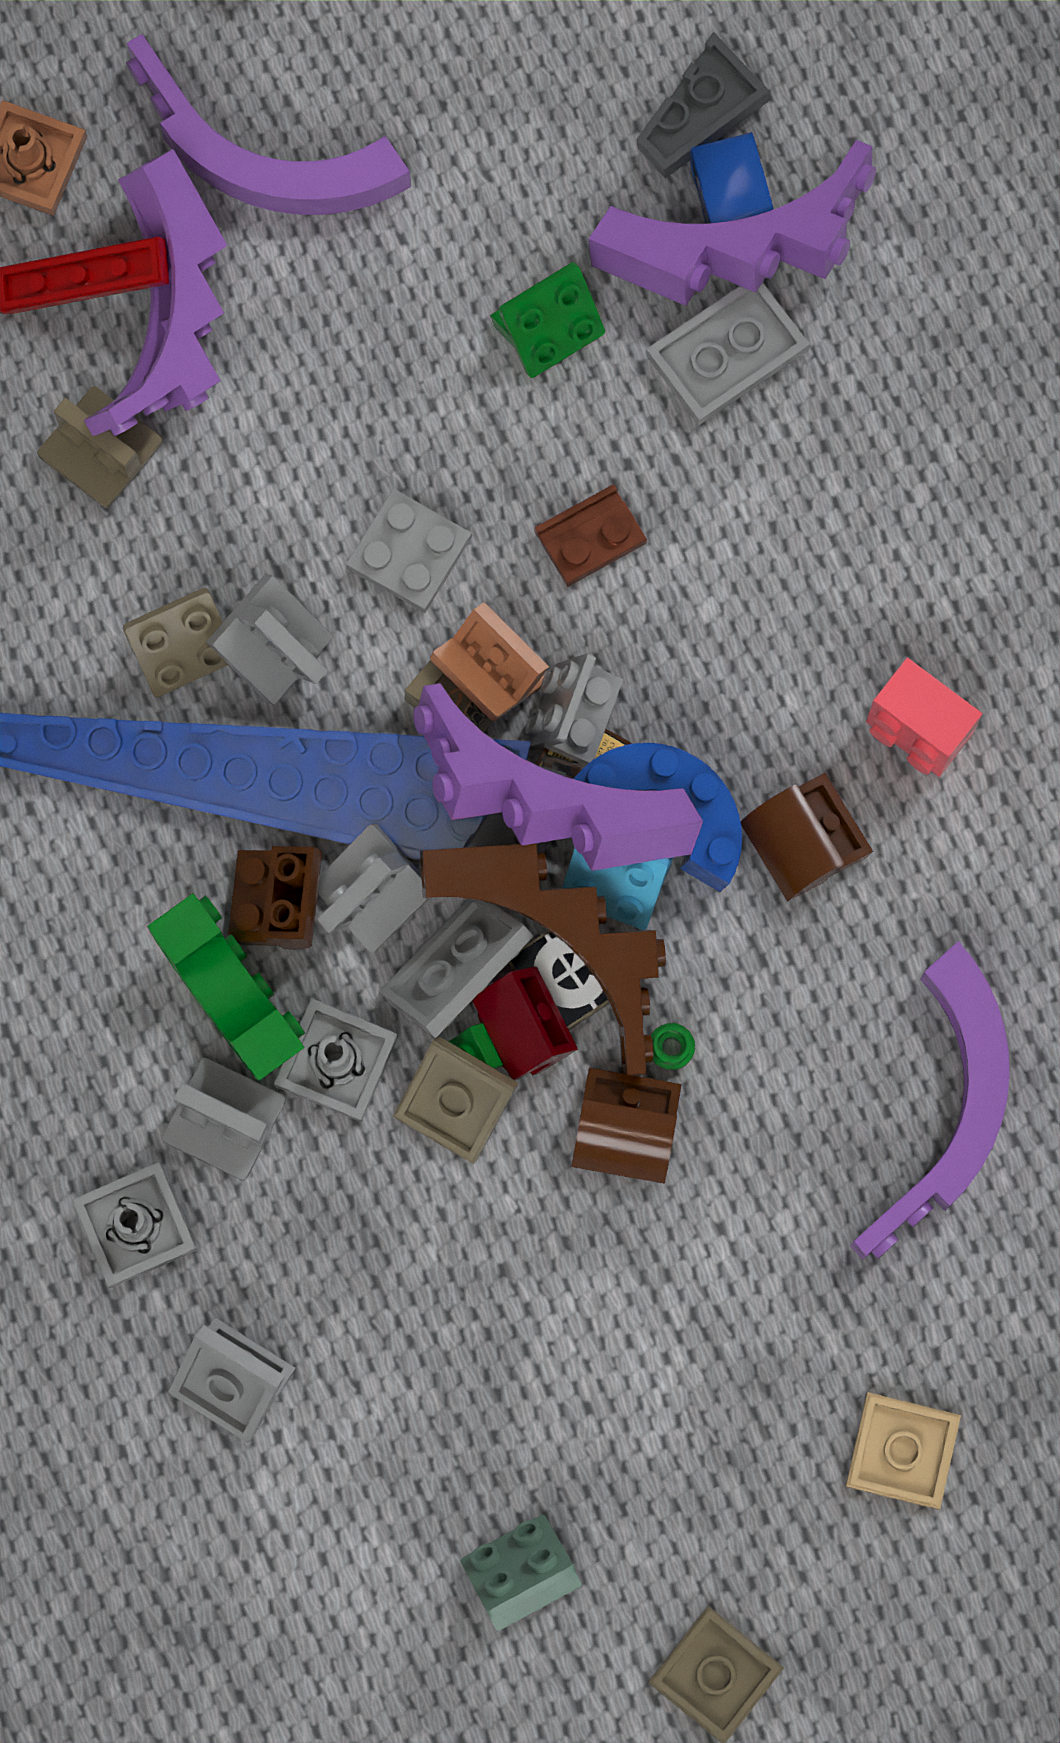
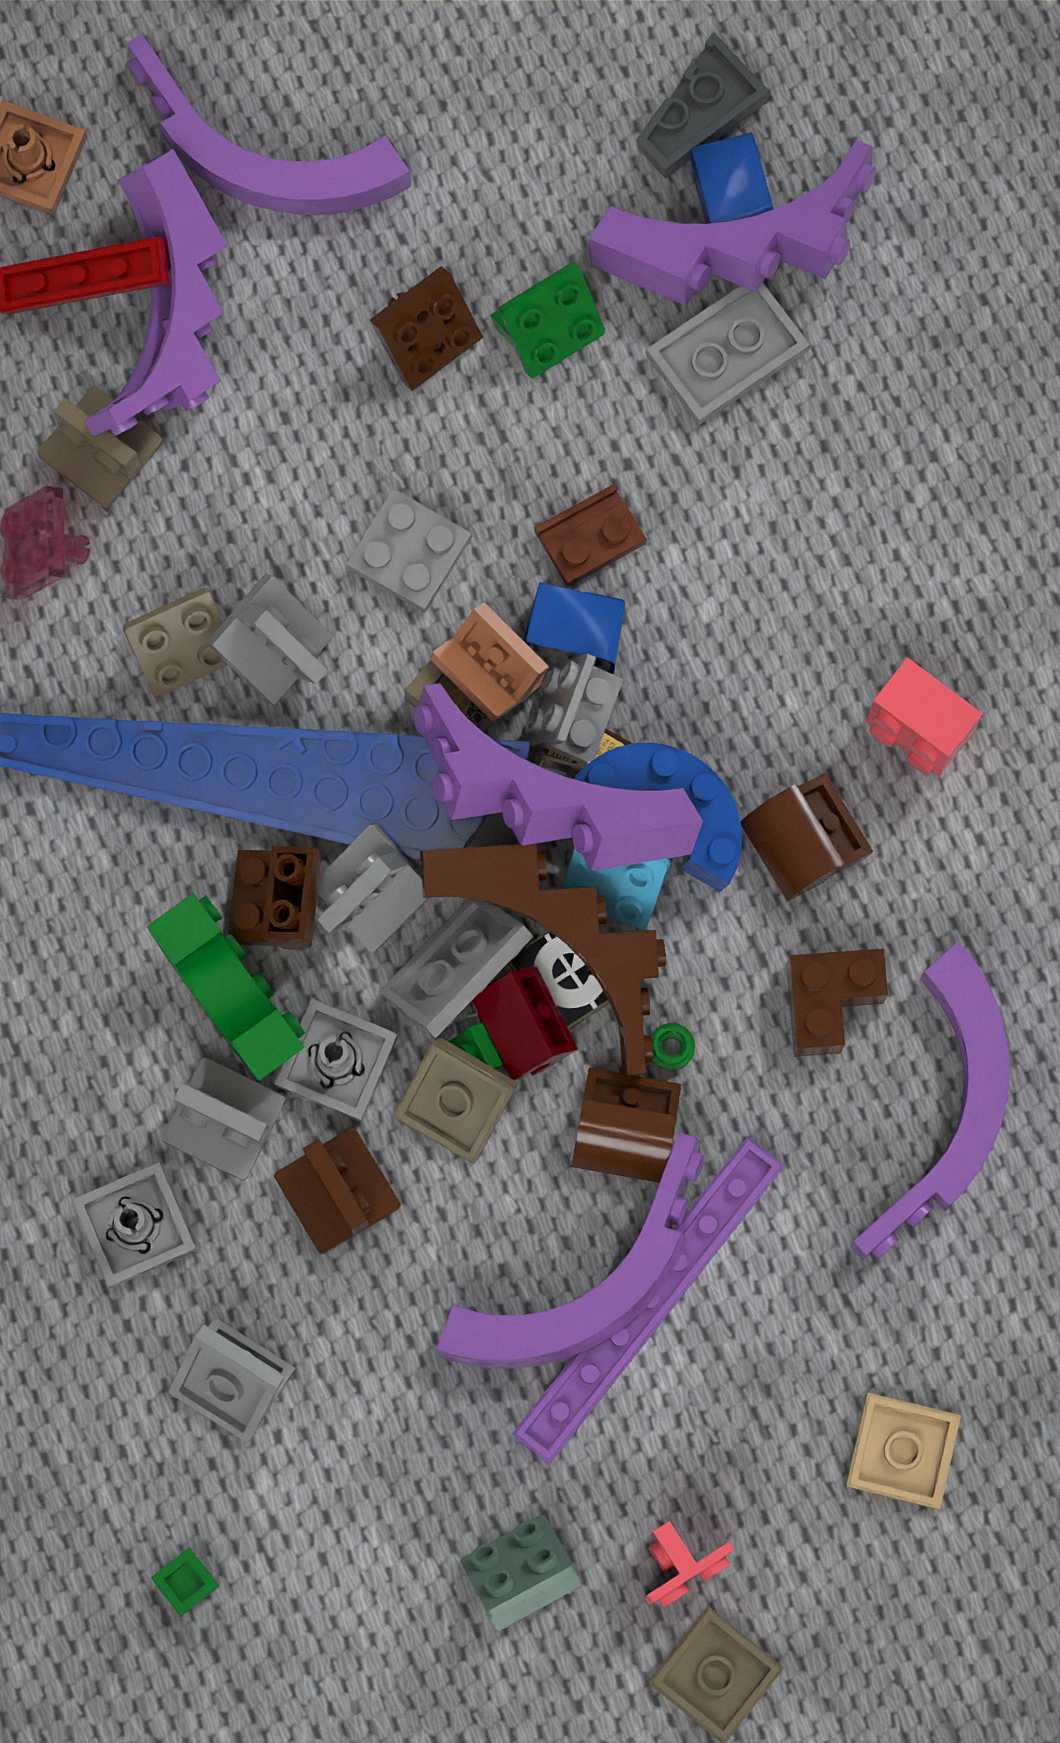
none -> clear pink plate [0,485,90,600]
none -> green plate [151,1547,220,1617]
none -> reddish brown bracket [274,1127,401,1254]
none -> reddish brown plate [369,266,484,391]
none -> medium lavender arch [436,1132,704,1369]
none -> medium lavender tile [512,1137,785,1465]
none -> blue piece [523,582,625,674]
none -> coral bracket [644,1521,734,1608]
none -> reddish brown brick [786,949,888,1057]

